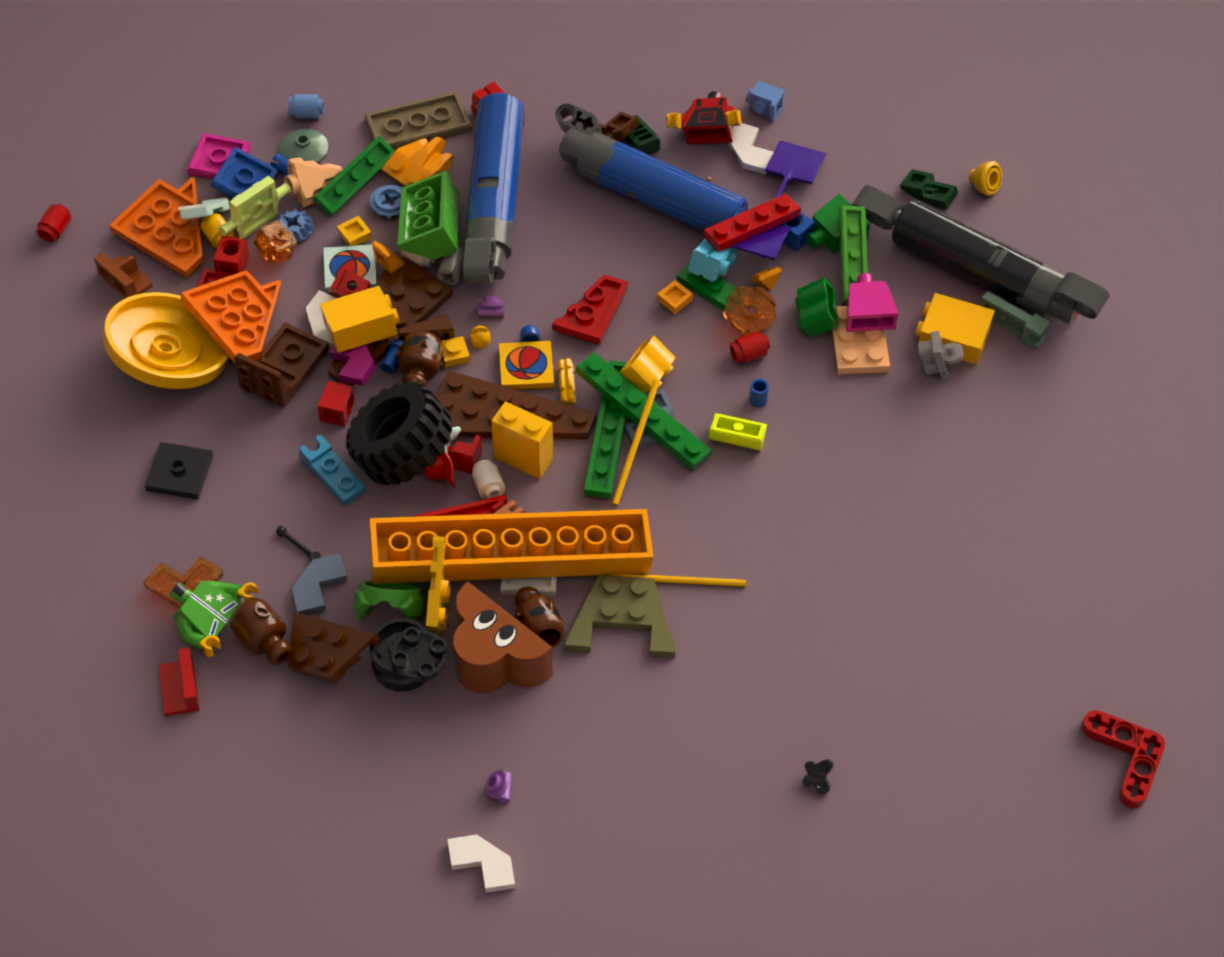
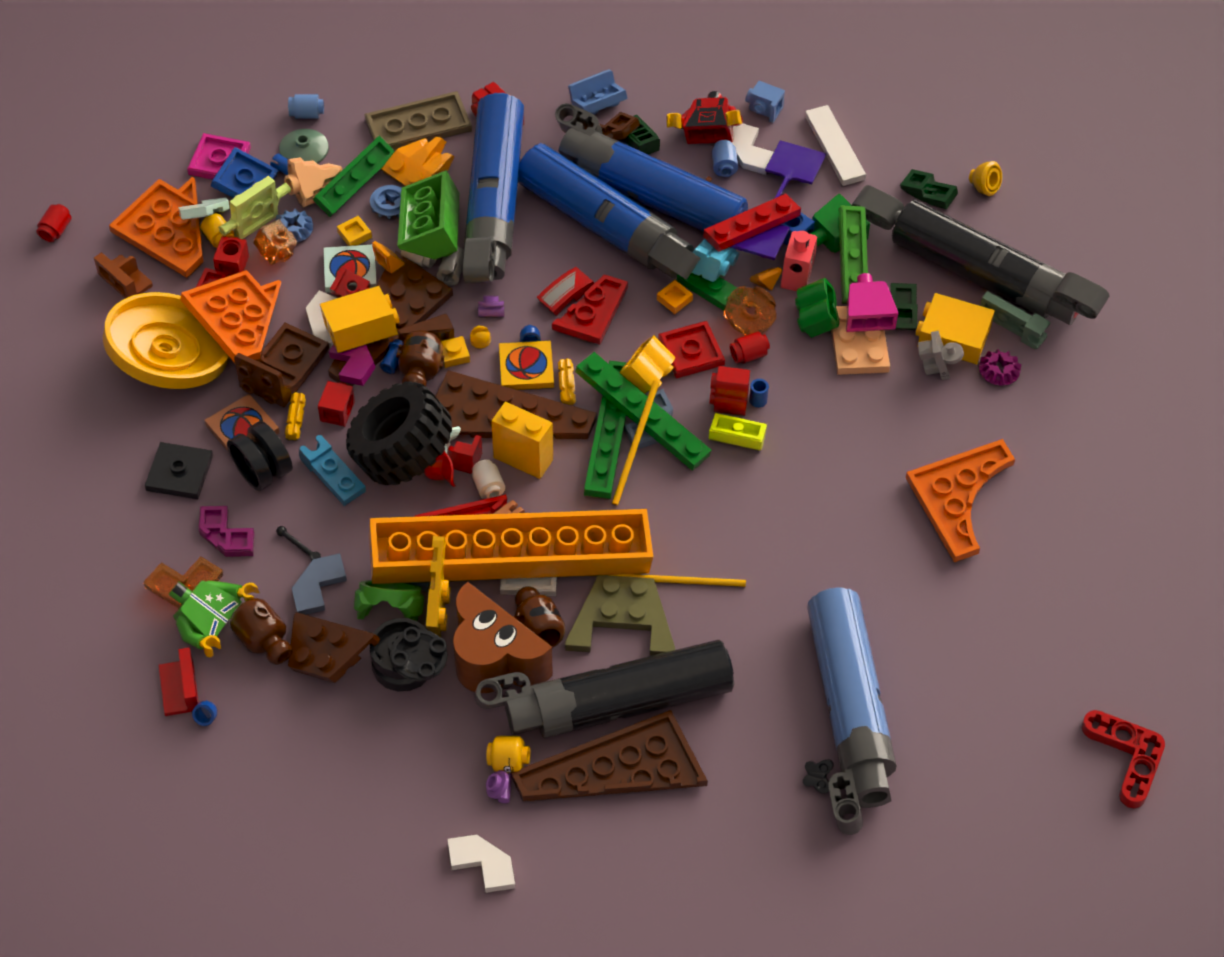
none -> blue hinge [192,700,218,726]
none -> magenta tile [199,506,255,557]
none -> tile [205,394,280,451]
none -> black wheel [227,421,293,491]
none -> yellow axle [285,392,306,441]
none -> black piece [474,639,735,738]
none -> yellow head [486,735,531,773]
none -> reddish brown wing [511,710,708,801]
none -> blue piece [518,143,701,280]
none -> slope [536,267,594,316]
none -> medium blue bracket [568,69,628,115]
none -> red tile [658,321,725,379]
none -> red brick [709,366,750,416]
none -> medium blue brick [712,140,738,177]
none -> coral torso [780,231,817,291]
none -> white tile [805,105,866,186]
none -> medium blue piece [807,587,897,835]
none -> dark green slope [890,283,918,330]
none -> orange plate [906,439,1015,563]
none -> magenta gear [979,349,1021,386]

